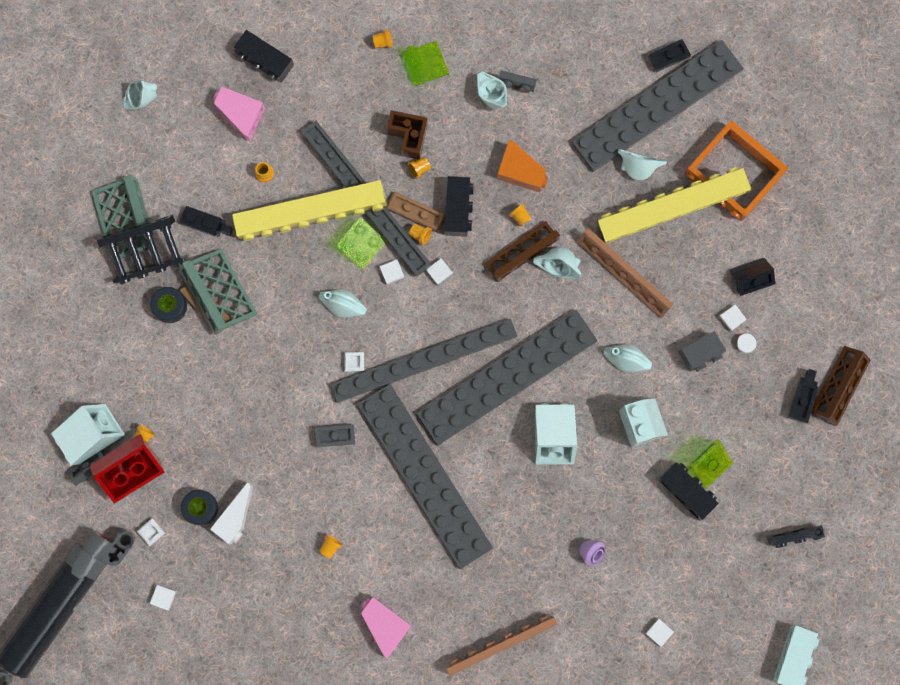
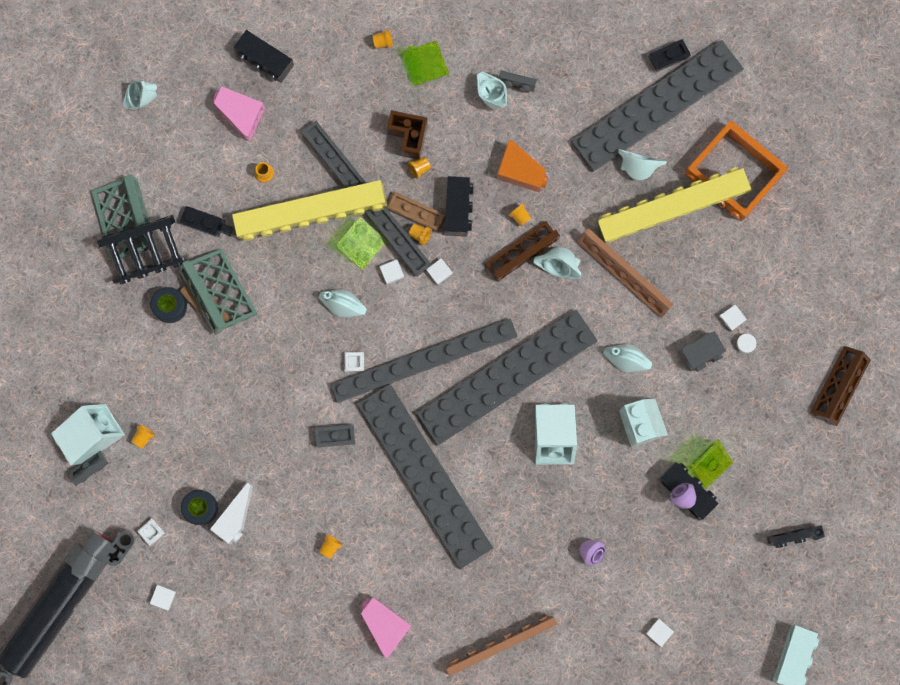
red brick [90,434,165,504] -> none
black panel [730,258,776,296] -> none
black hinge [788,369,818,424] -> none
none -> lavender cone [670,483,696,509]

